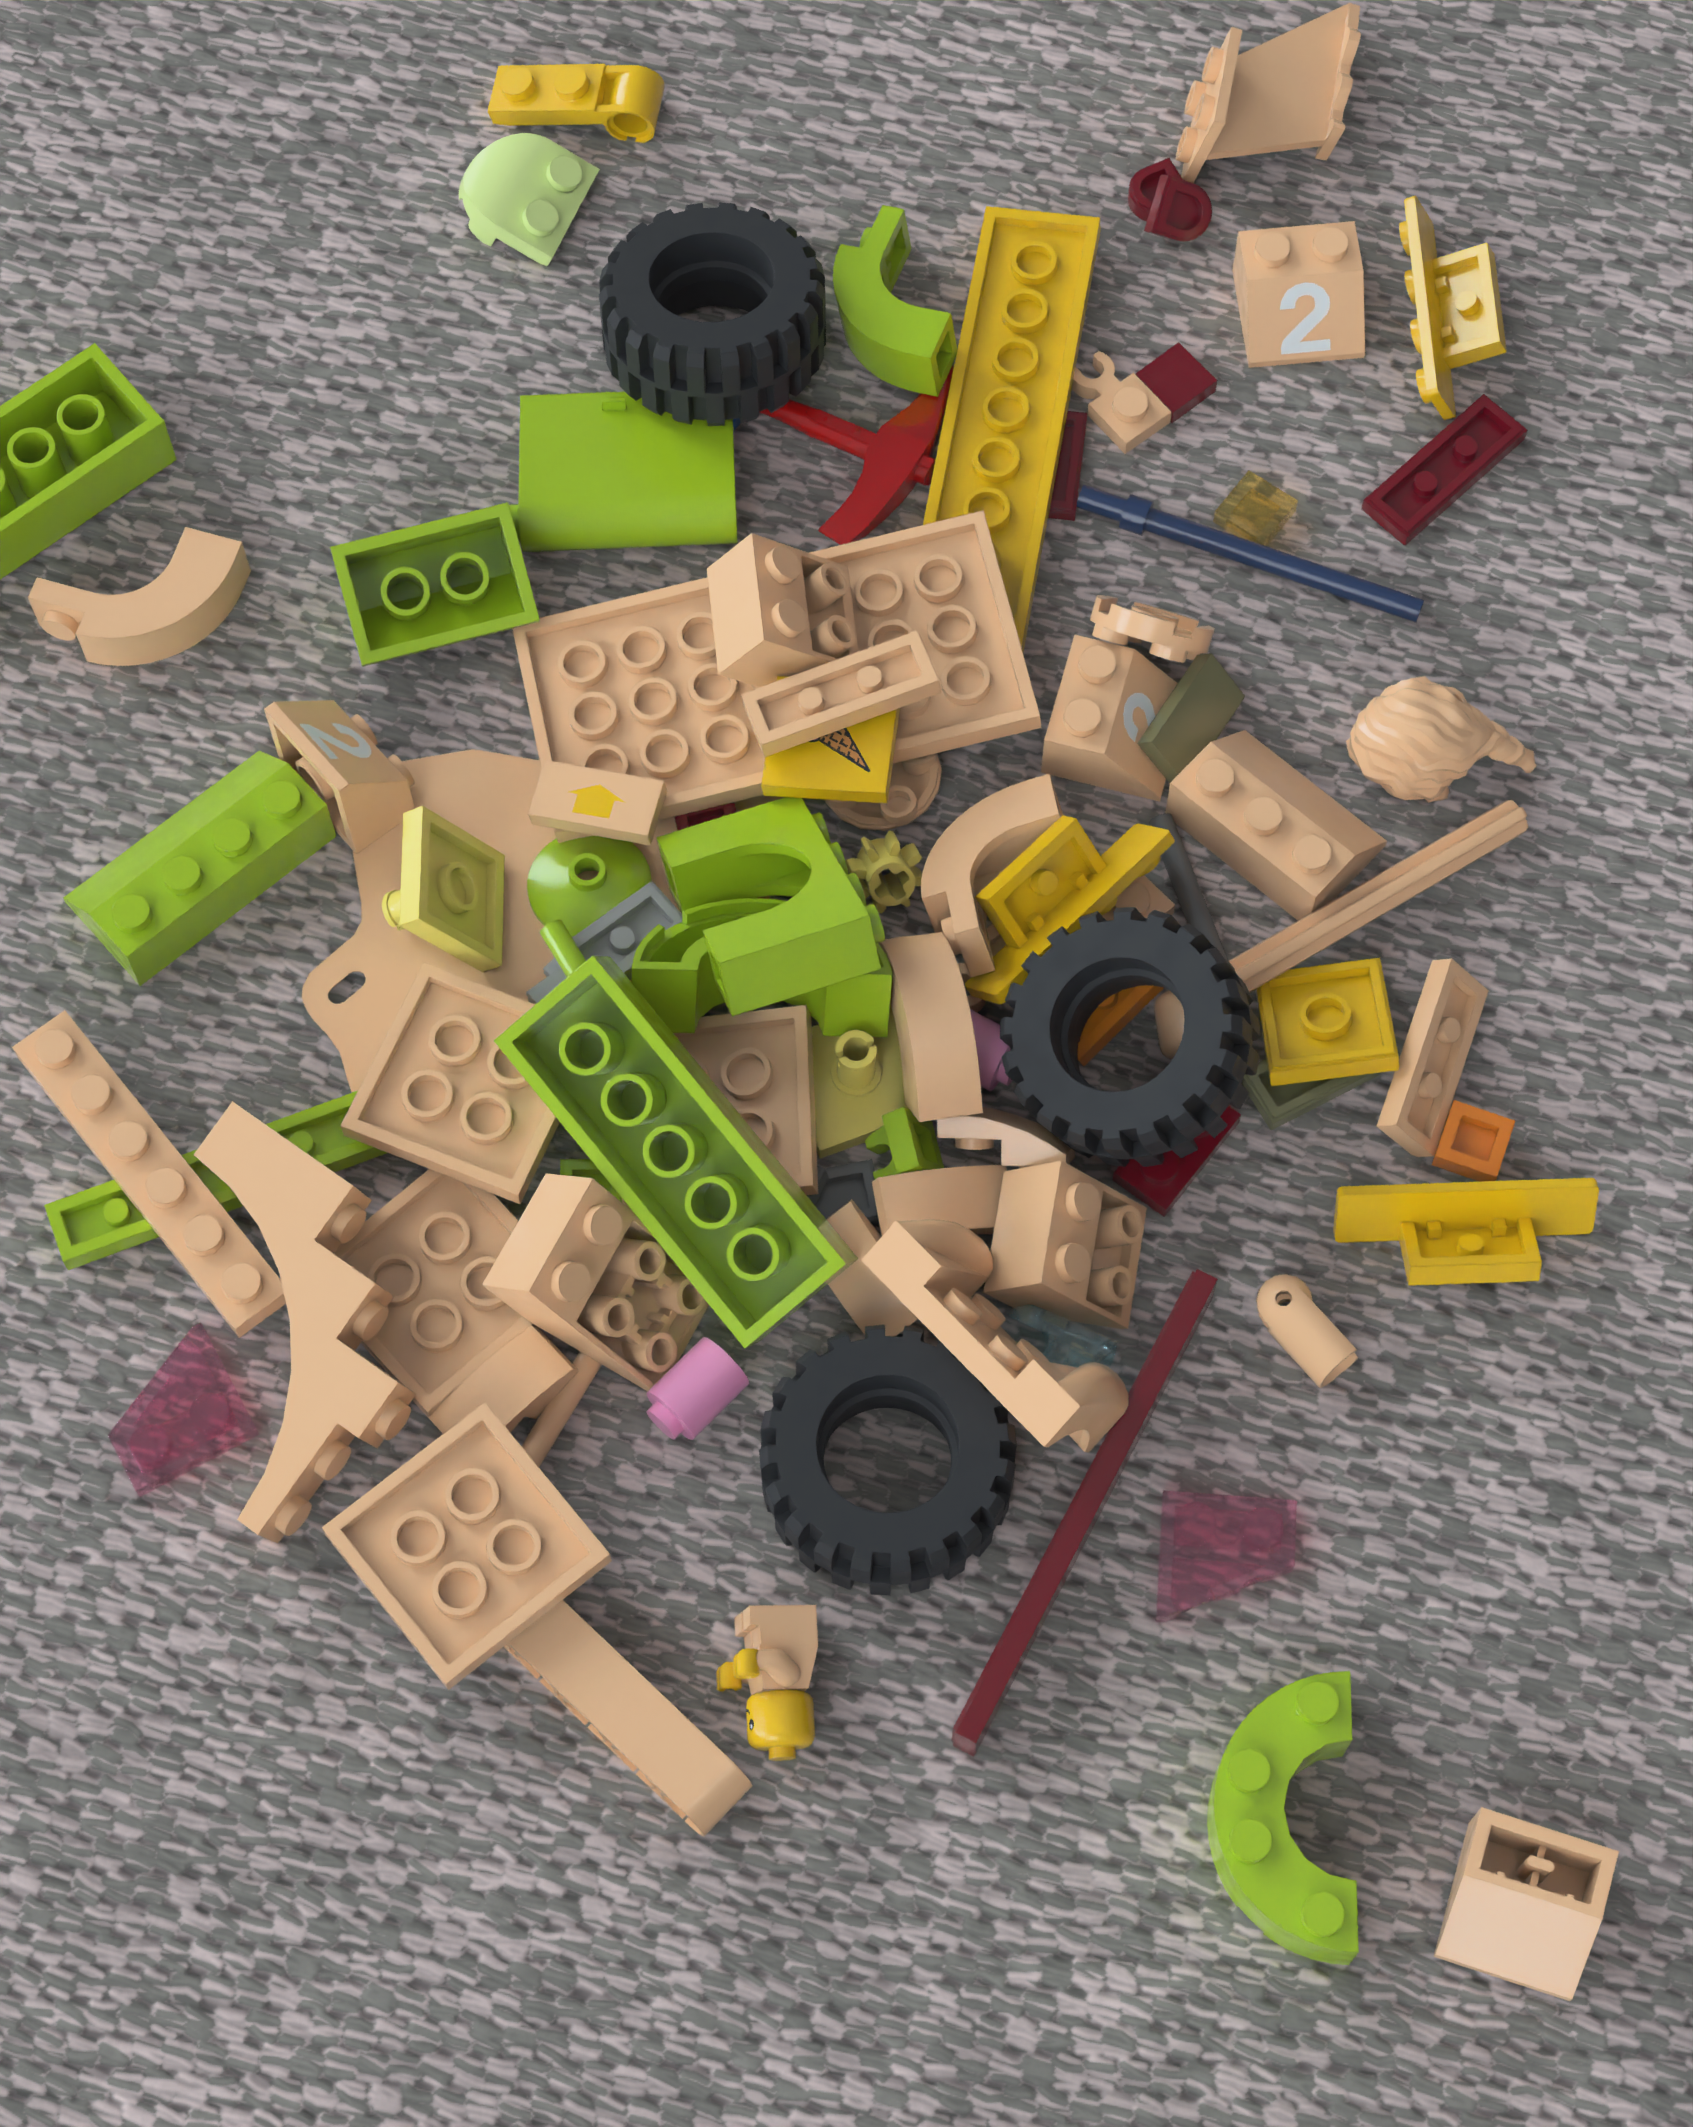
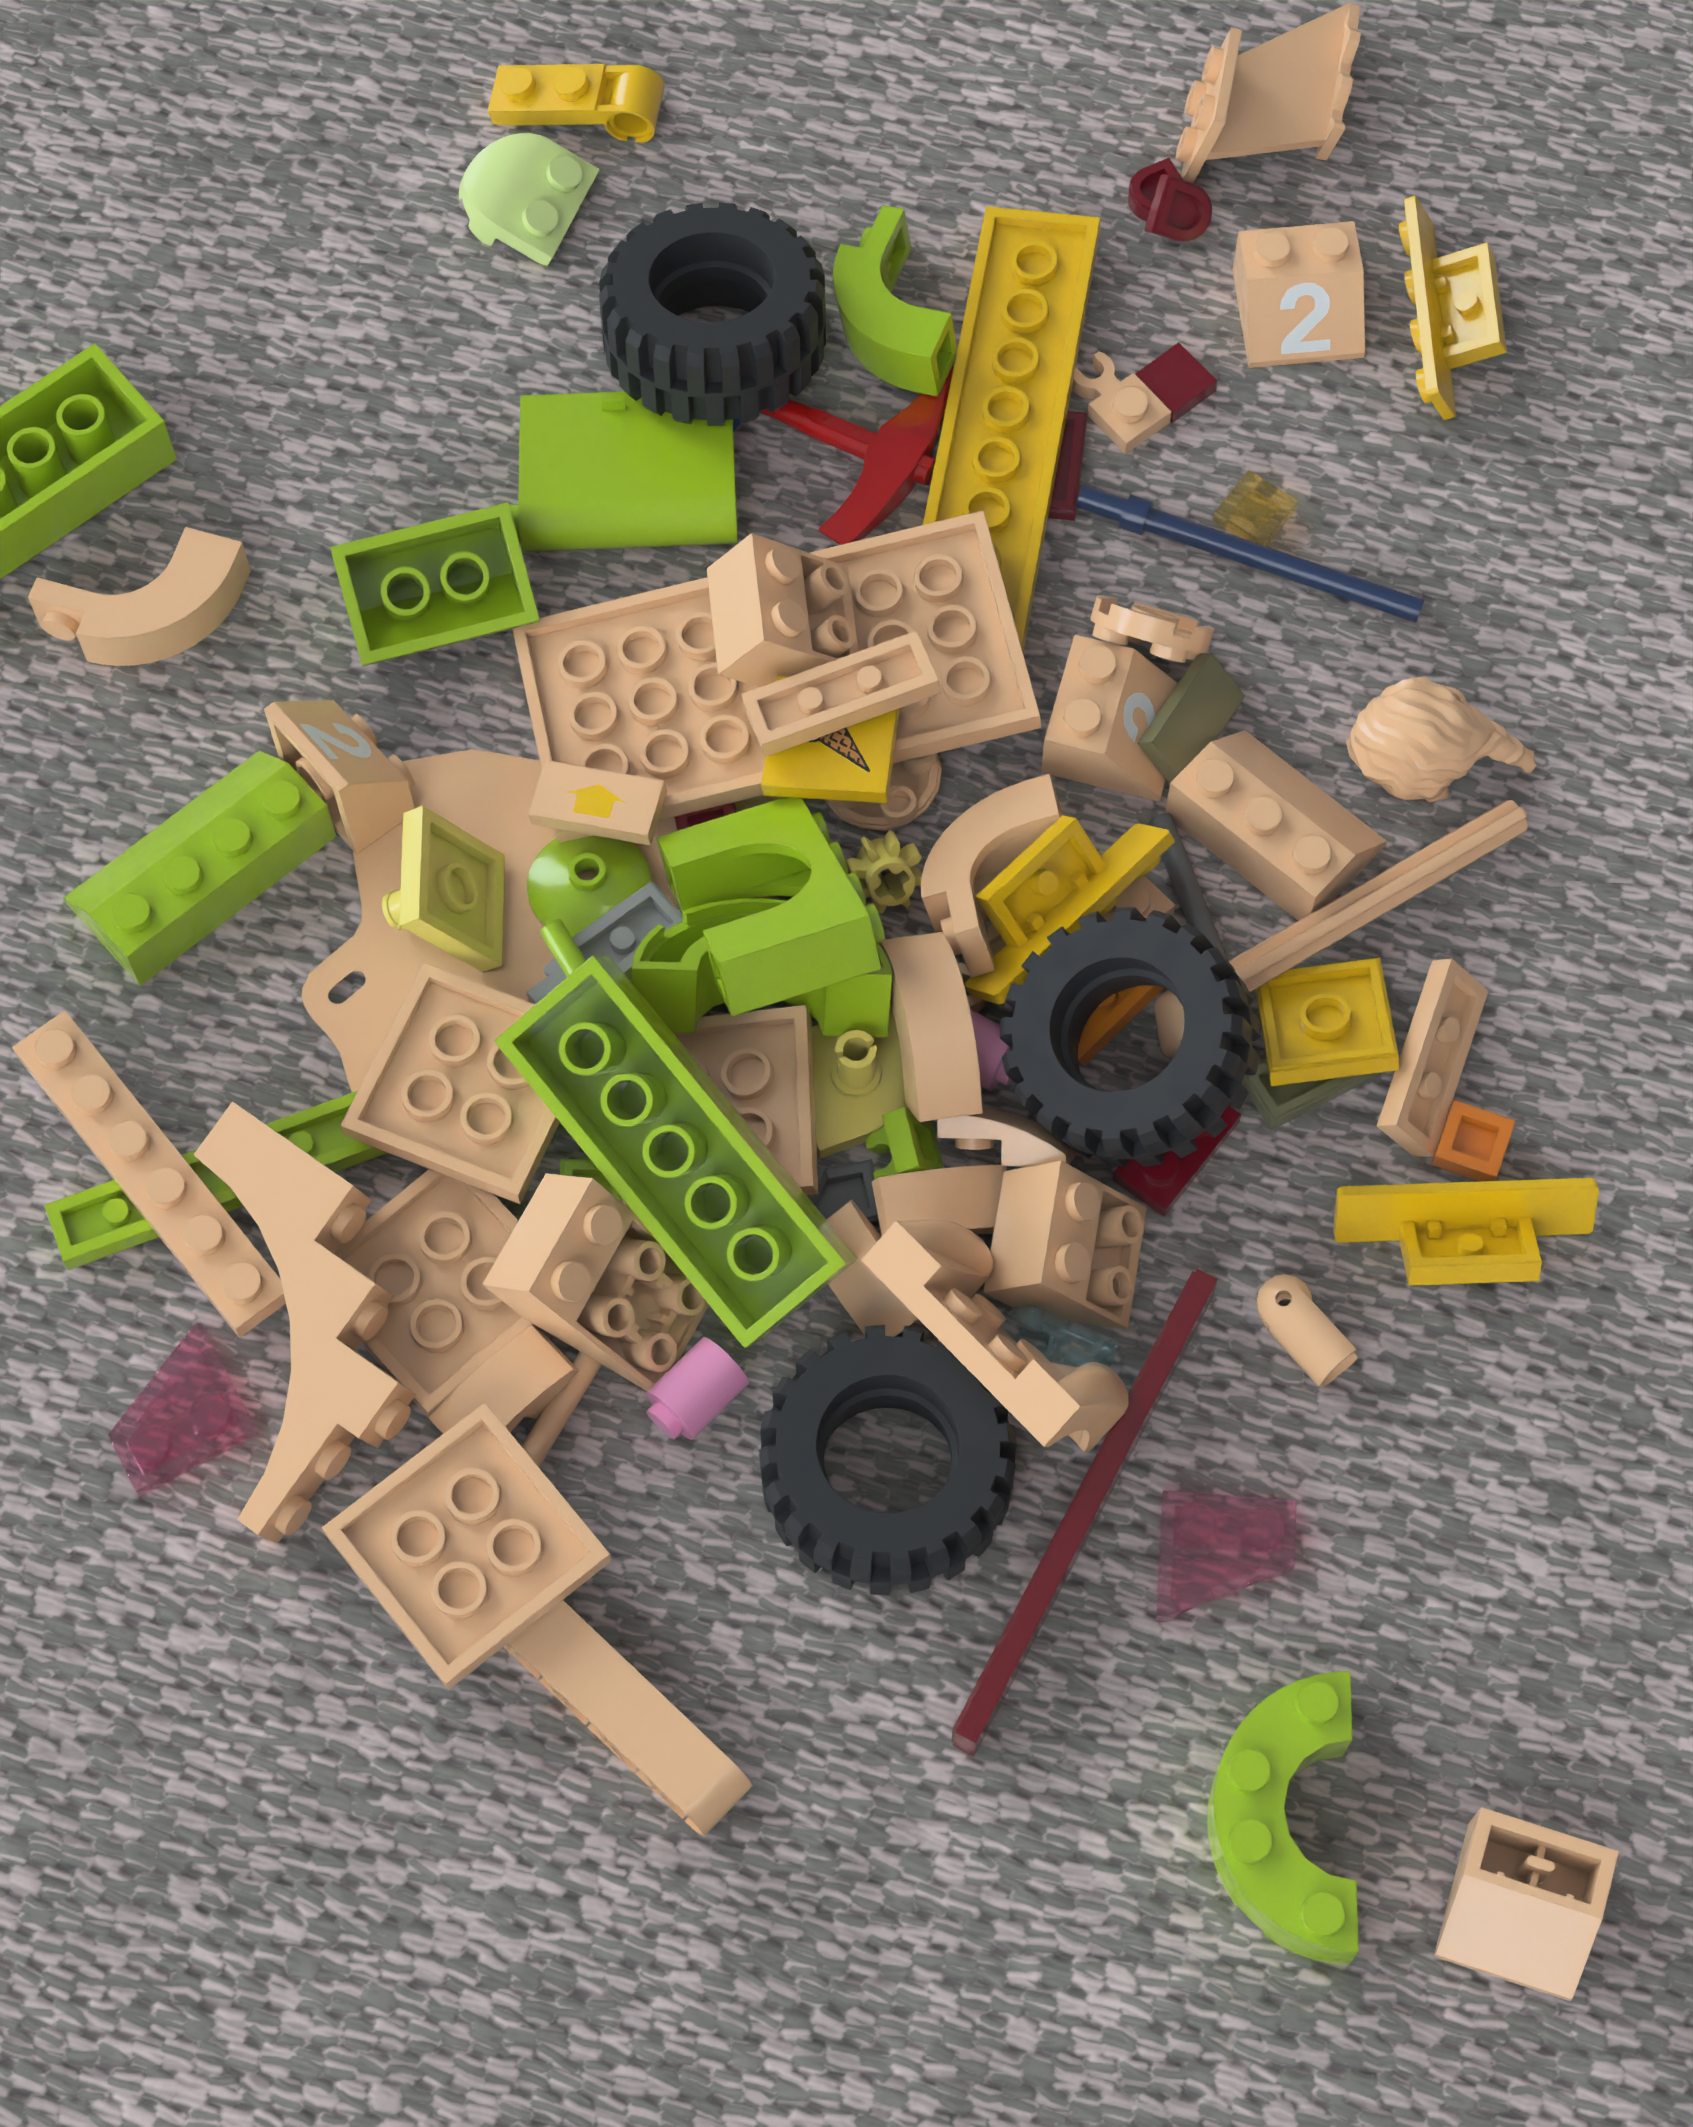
piece [716,1605,818,1761] -> none
dark red tile [1361,394,1528,546] -> none

